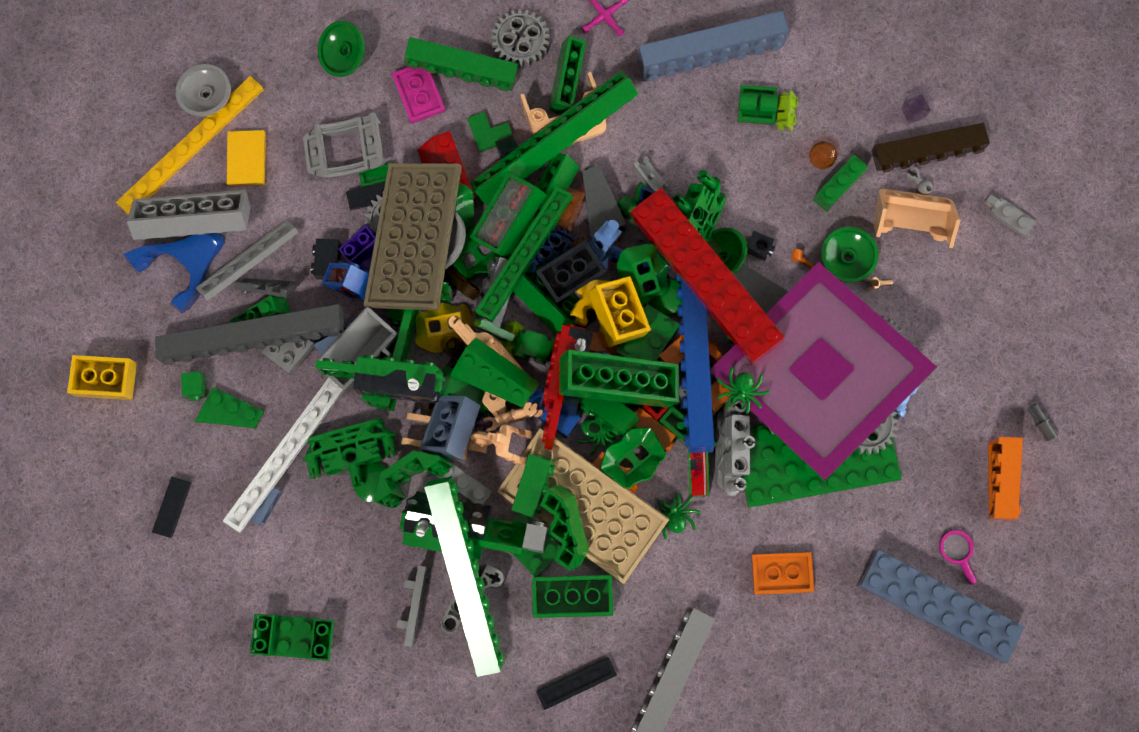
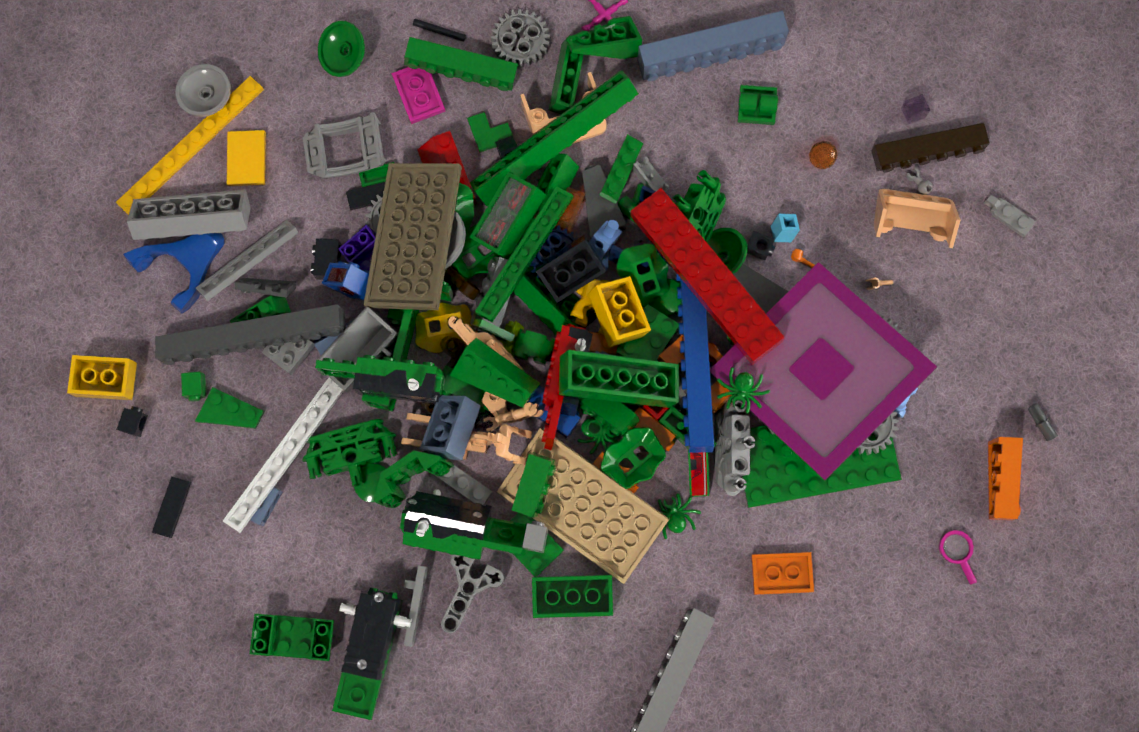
brick [424,476,505,677] -> none
black tile [536,657,617,710] -> none
green brick [540,485,589,571] -> none
lime hinge [776,90,798,131] -> none
green brick [813,155,868,212] -> none
green dish [821,227,879,283] -> none
sand blue brick [857,550,1024,663] -> none
none -> black brick [116,406,148,437]
none -> piece [332,587,412,720]
none -> black piece [413,19,466,42]
none -> green wedge [566,16,642,59]
none -> green plate [599,134,643,204]
none -> medium azure brick [771,214,800,243]

